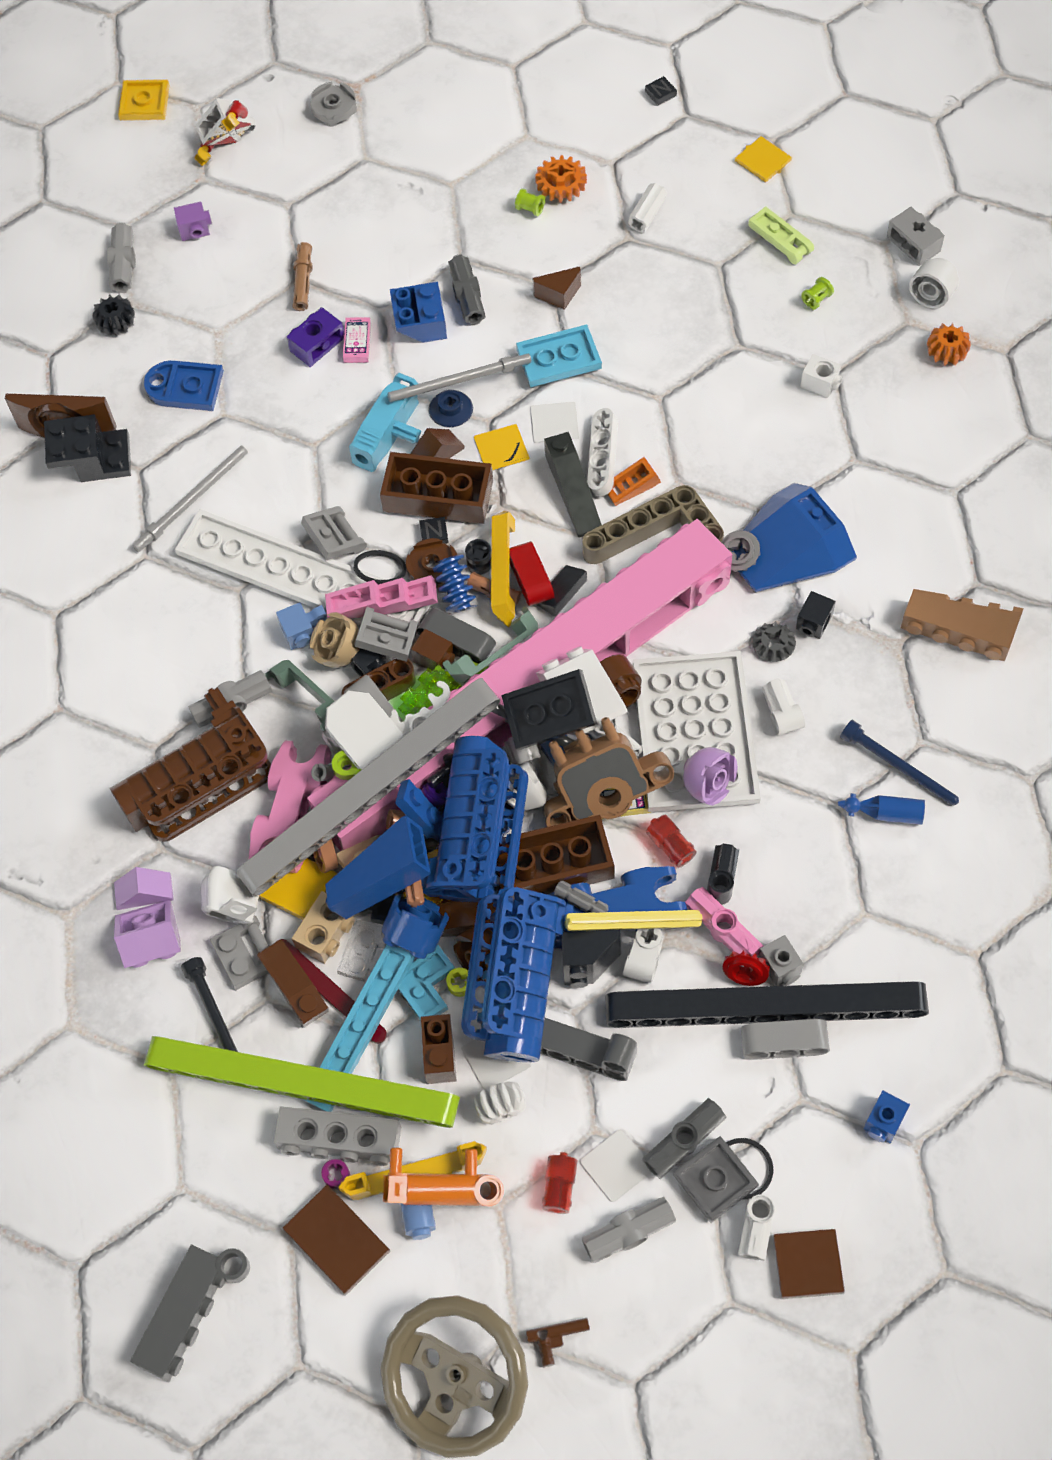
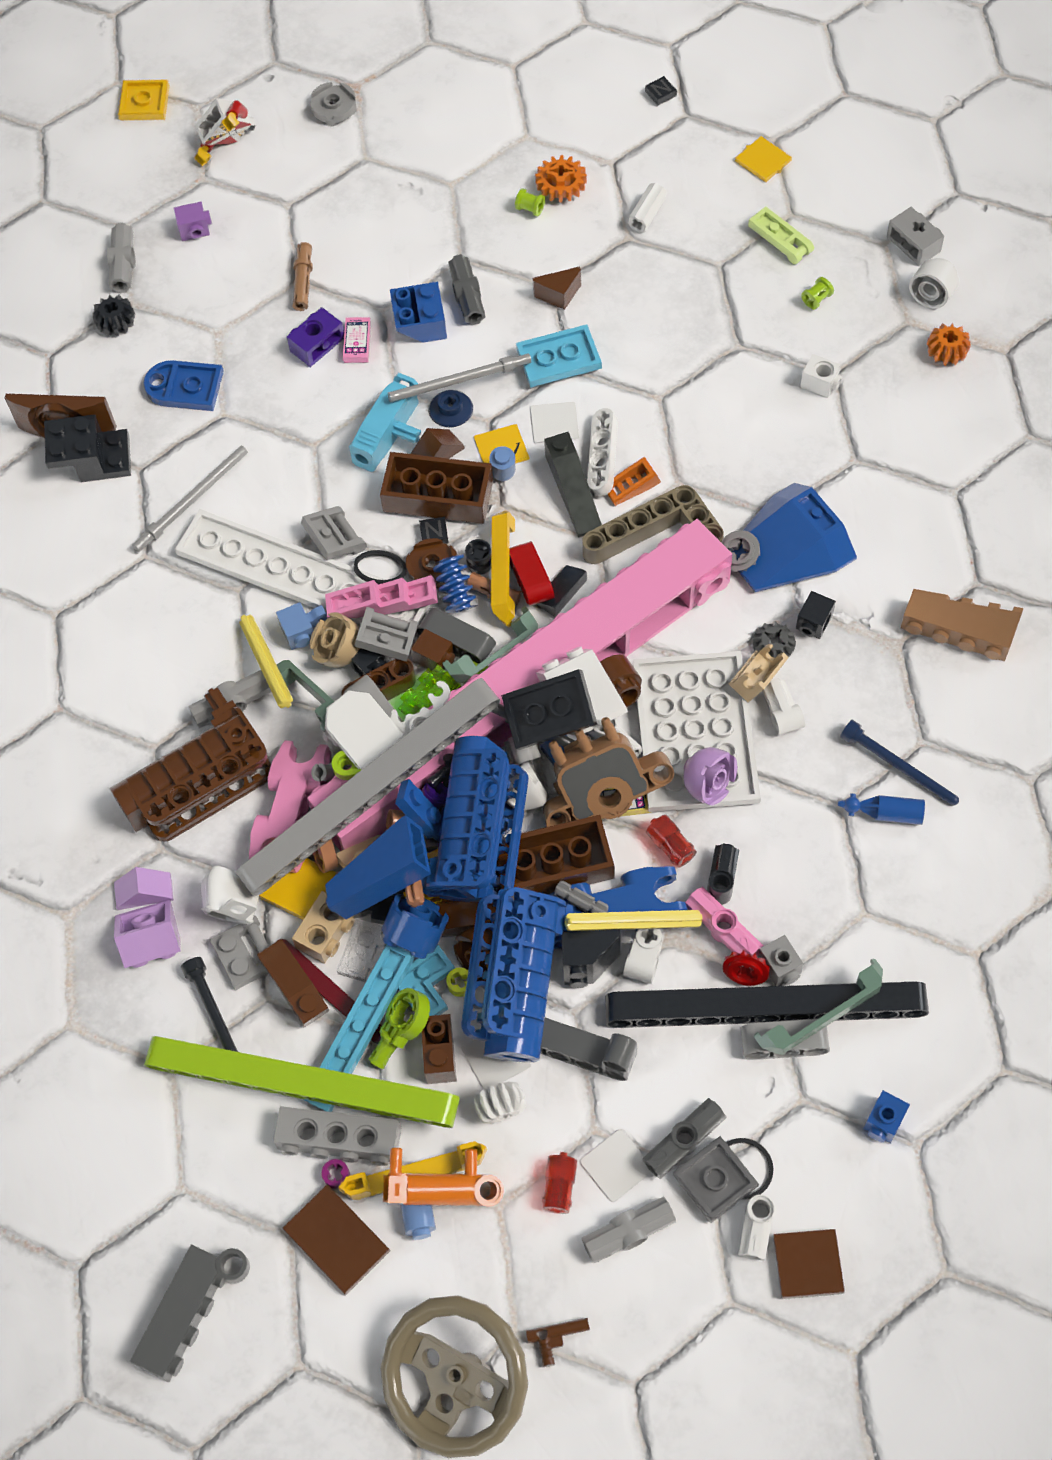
none -> light yellow axle [239,614,293,708]
none -> lime pin [368,988,430,1069]
none -> medium blue brick [489,446,516,481]
none -> tan hinge [729,644,789,702]
none -> sand green piece [754,958,883,1055]

